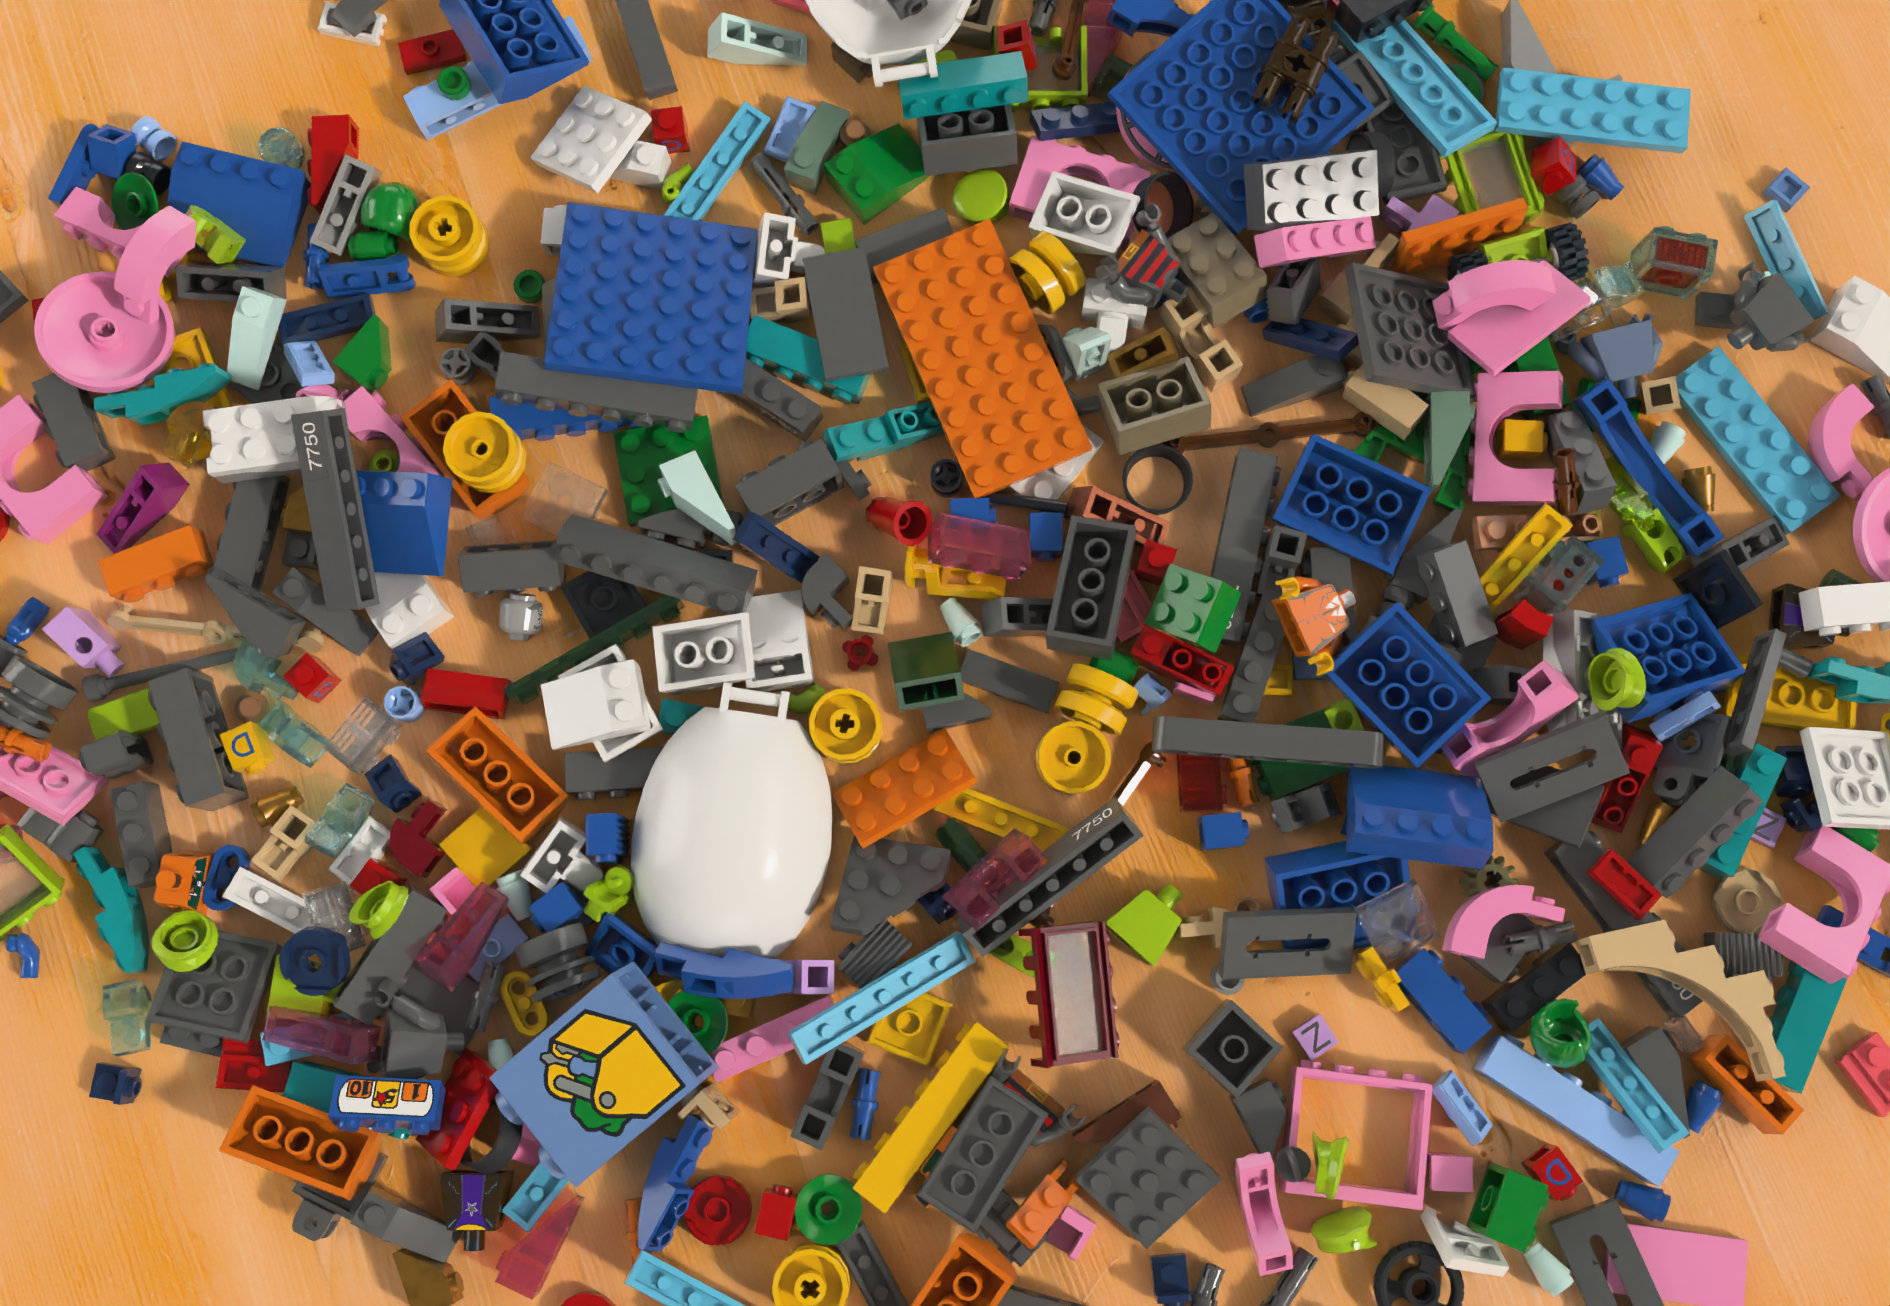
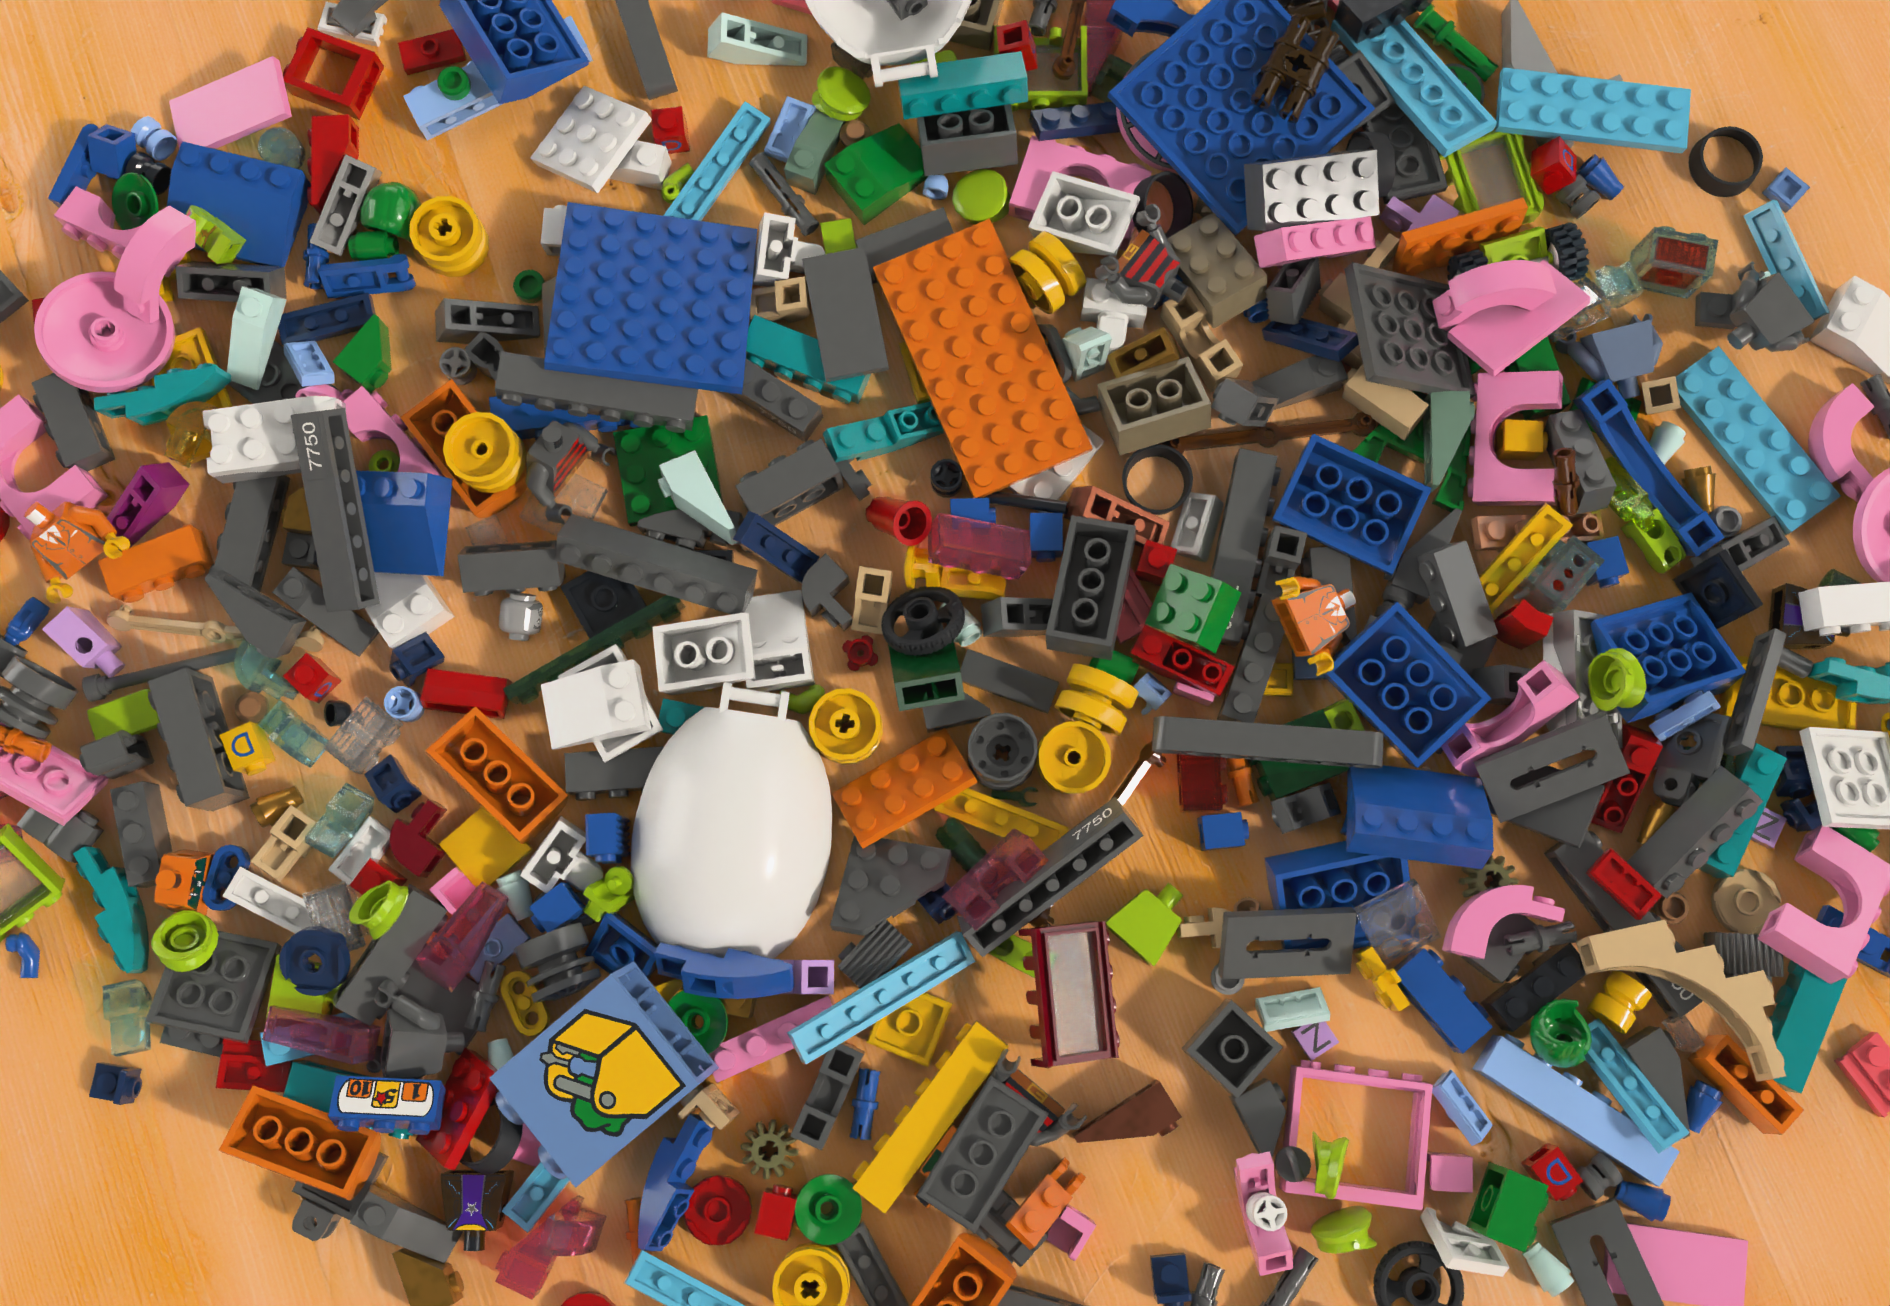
dark grey plate [1075,1106,1221,1249] -> none
none -> orange torso [24,502,130,604]
none -> bright pink tile [169,56,292,149]
none -> red window [283,27,384,120]
none -> black hinge [324,700,353,727]
none -> dark grey torso [525,421,617,524]
none -> clear pink slope [536,1208,607,1256]
none -> olive gear [741,1119,799,1179]
none -> lime piece [812,66,871,121]
none -> black wheel [881,586,965,656]
none -> light blue hinge [923,175,949,200]
none -> dark grey wheel [968,713,1038,791]
none -> clear green hand [991,787,1038,807]
none -> white slope [1170,492,1224,562]
none -> dark grey brick [1211,378,1280,427]
none -> white wheel [1246,1192,1287,1231]
none -> light aqua plate [1255,987,1330,1032]
none -> dark grey wheel [1576,1152,1623,1201]
none -> yellow wheel [1587,971,1652,1035]
none -> medium nougat plate [1654,892,1689,924]
none -> black tyre [1689,126,1763,197]
none -> light grey plate [1709,506,1742,538]

